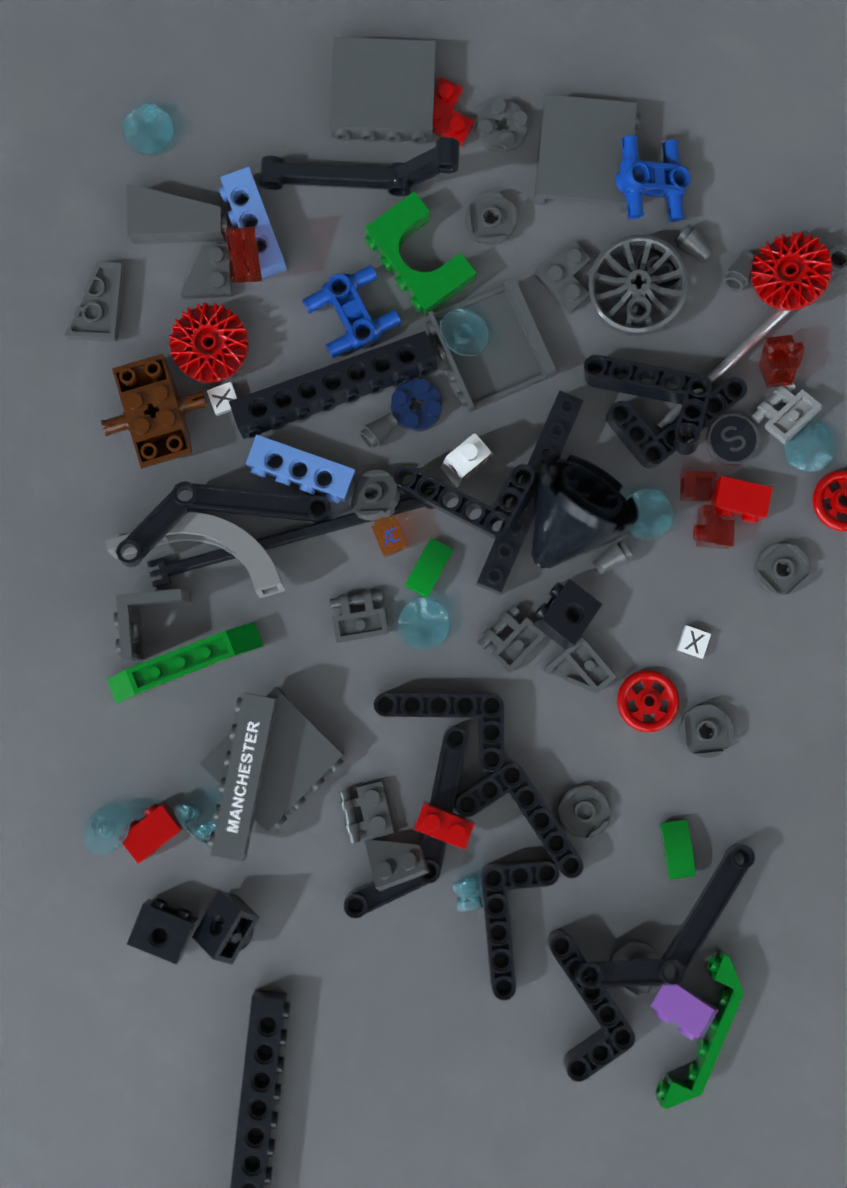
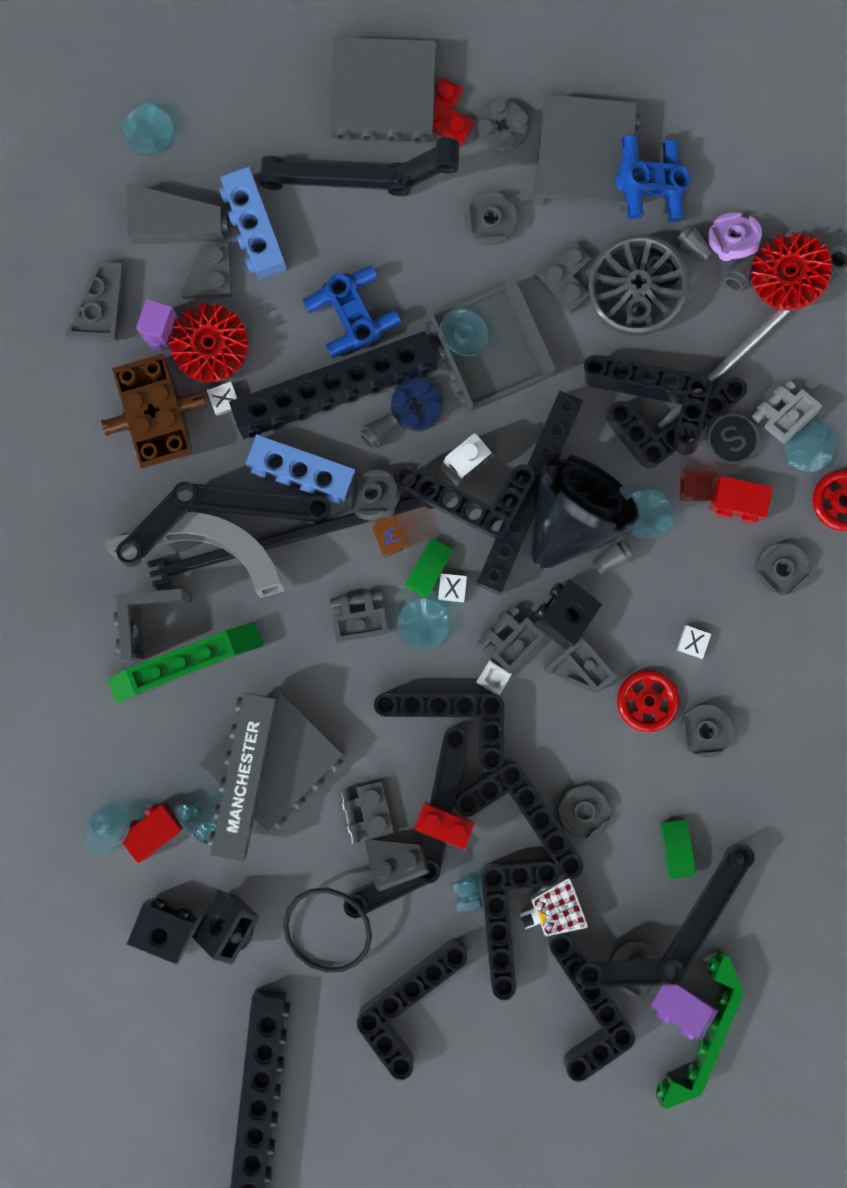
clear red slope [225,226,262,283] -> none
green arch [364,191,476,317] -> none
clear red brick [693,505,735,549] -> none
clear red brick [759,335,805,388] -> none
none -> medium lavender brick [136,299,179,352]
none -> black piece [283,888,372,973]
none -> black beam [357,939,468,1080]
none -> white tile [438,574,467,603]
none -> white tile [476,660,512,696]
none -> torso [520,875,588,936]
none -> lavender plate [708,212,762,261]

